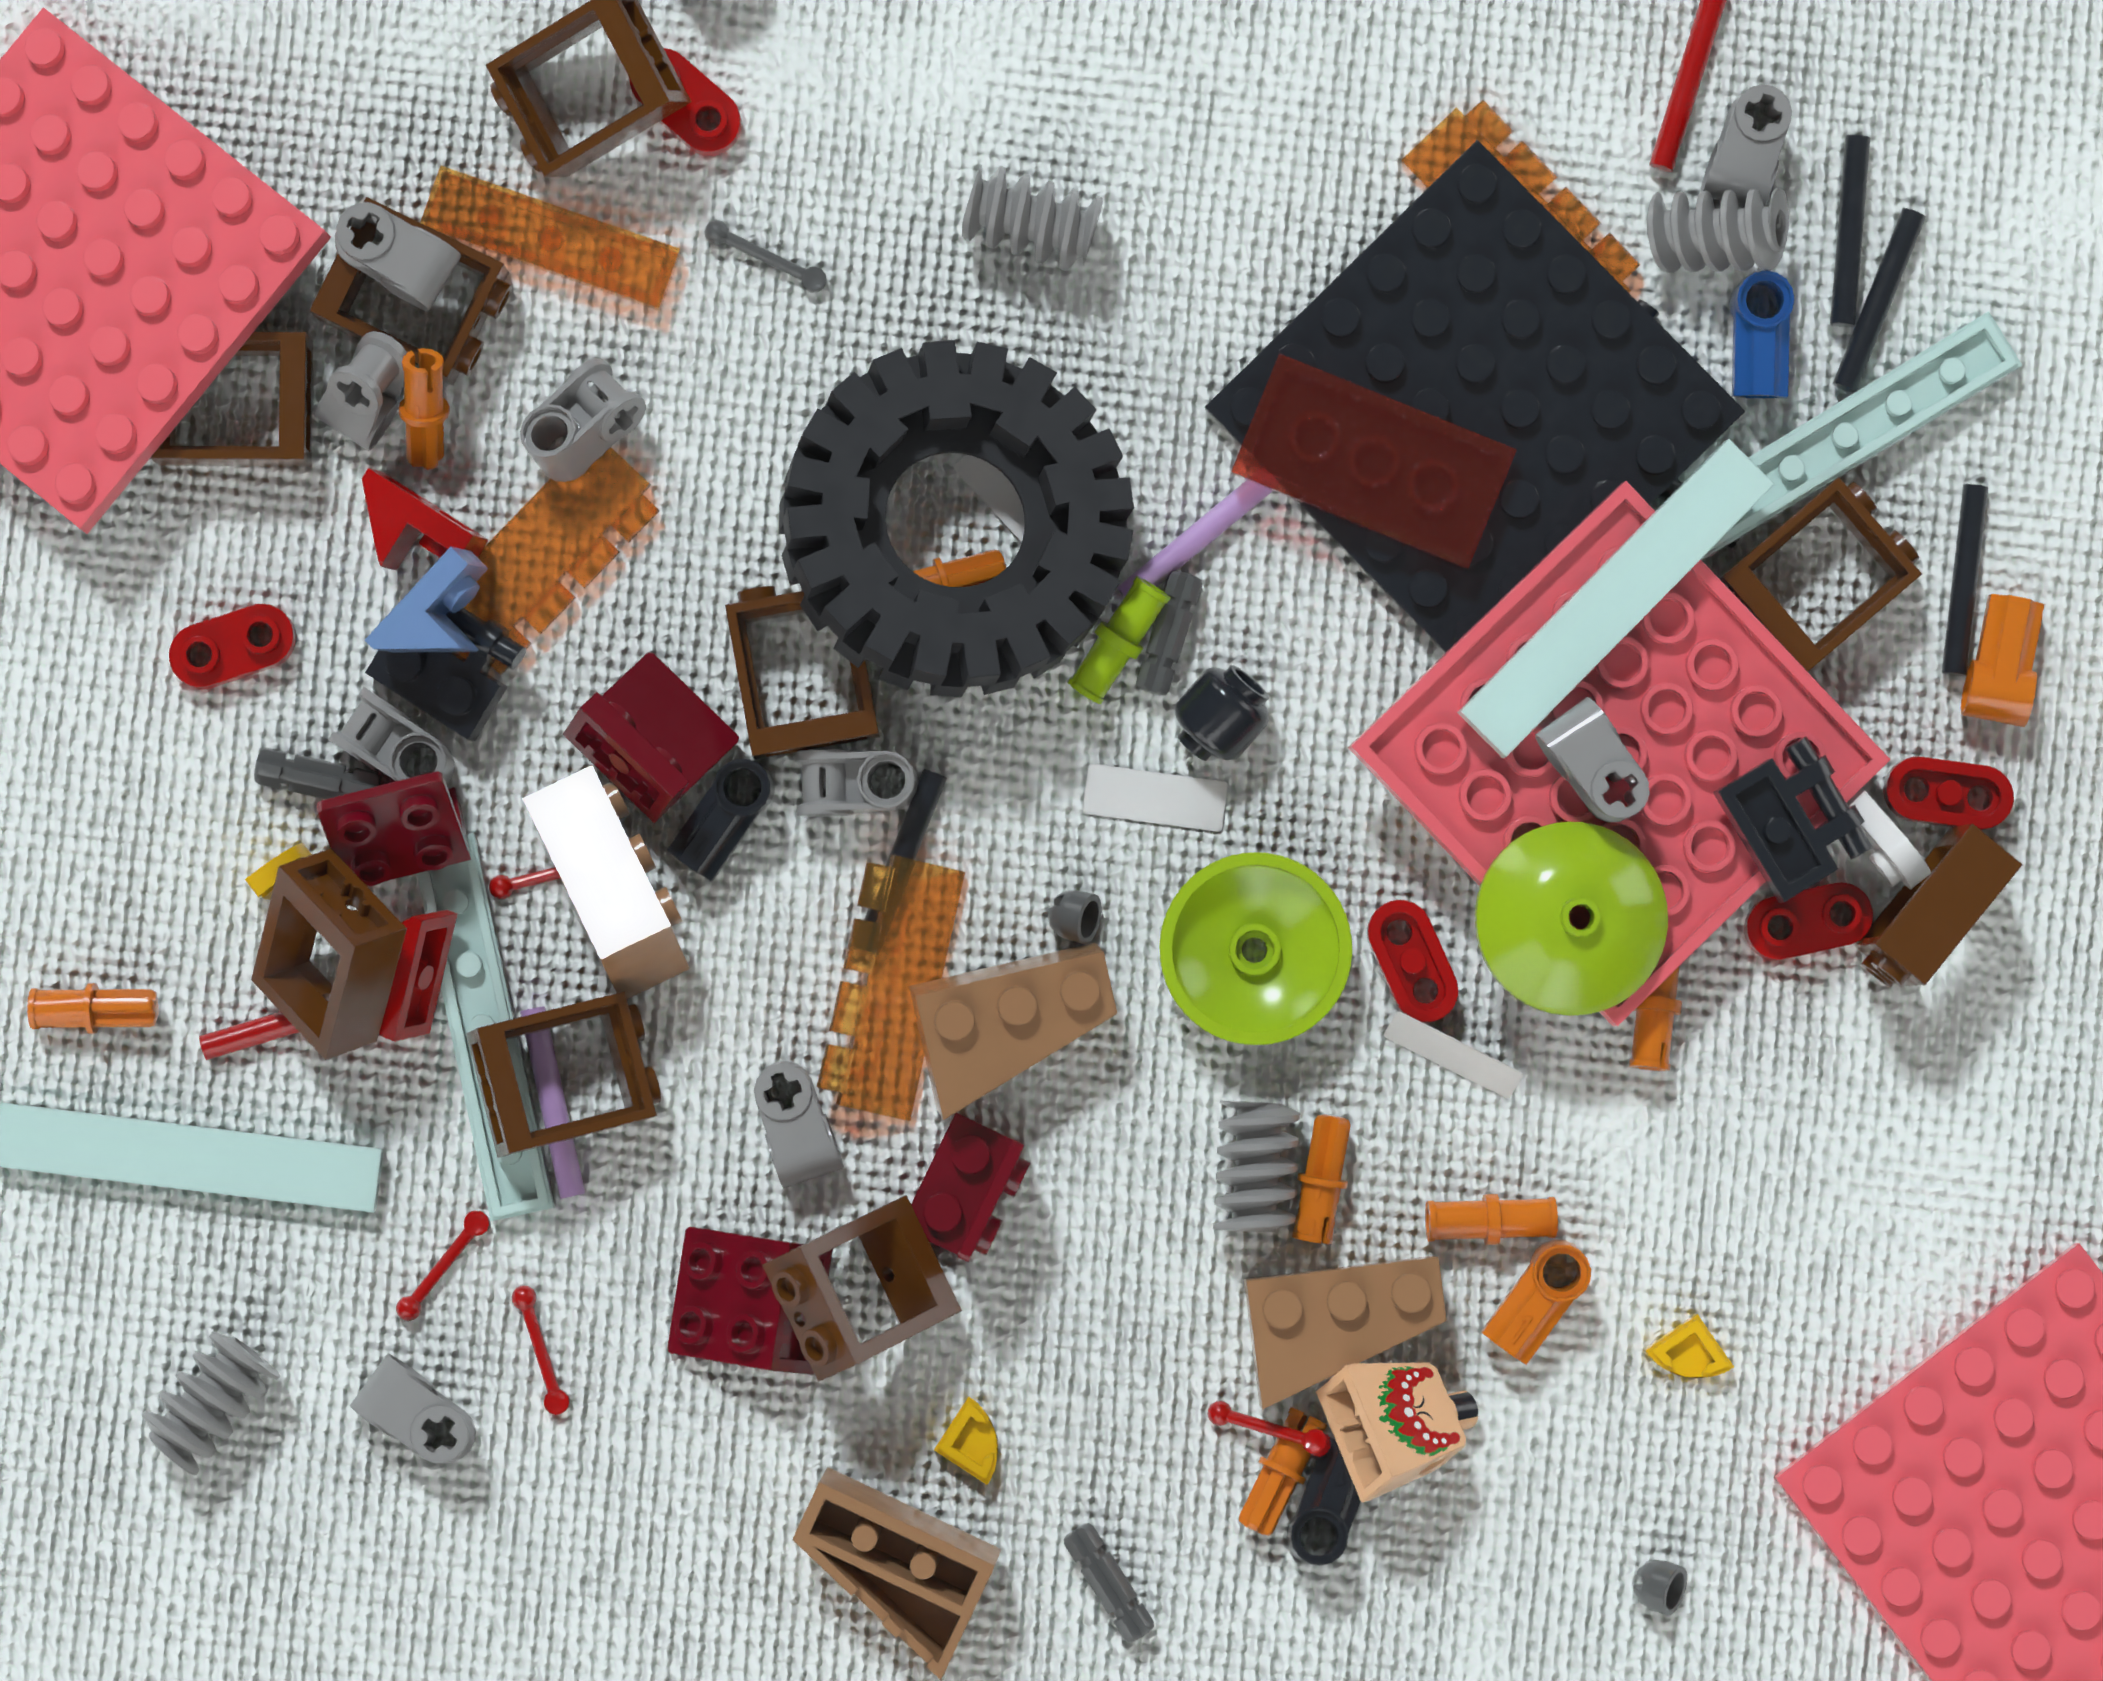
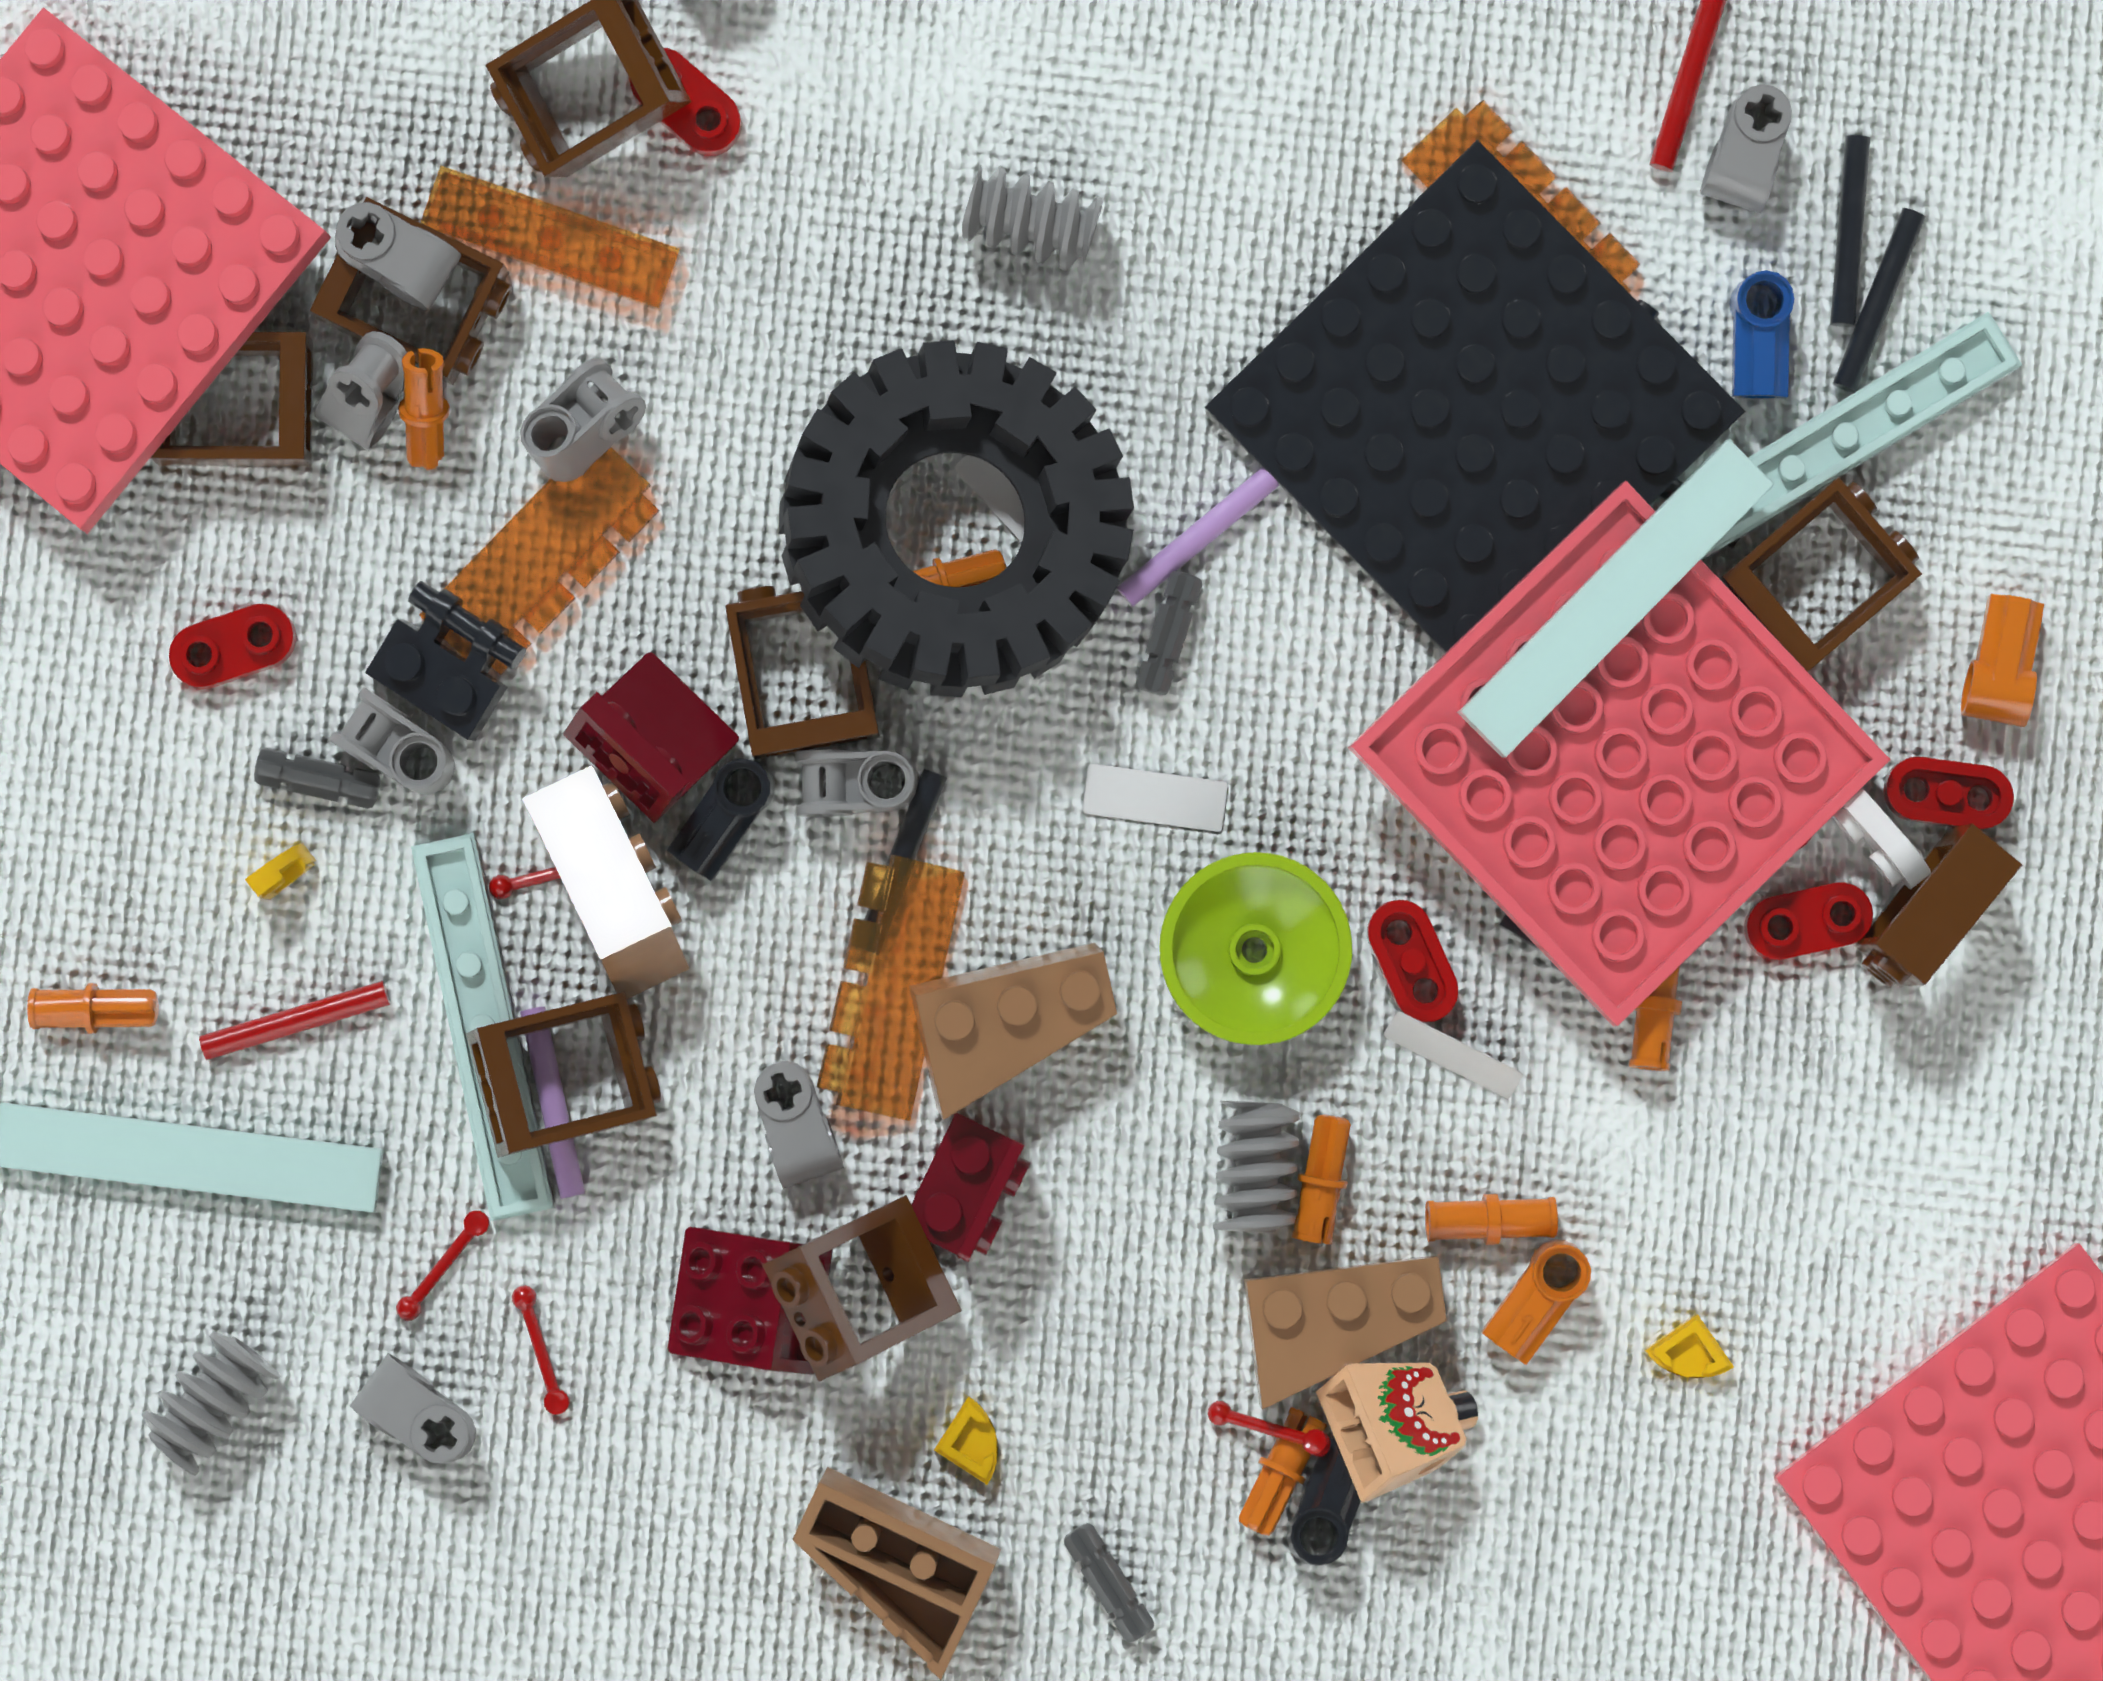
reddish brown window [251,849,407,1060] -> none
dark red bracket [316,771,471,886] -> none
red slope [361,468,489,570] -> none
medium blue slope [364,547,488,652] -> none
red slope [379,910,457,1042] -> none
dark grey hinge [704,220,827,293] -> none
dark grey hinge [1048,890,1102,944] -> none
lime pin [1067,576,1171,705] -> none
black head [1175,665,1269,761] -> none
clear red tile [1231,353,1517,570] -> none
lime dish [1474,822,1668,1016] -> none
light grey piece [1535,697,1650,822] -> none
dark grey hinge [1633,1560,1687,1616] -> none
light grey piece [1646,188,1789,273] -> none
black plate [1713,736,1873,903] -> none
black bar [1941,484,1988,676] -> none

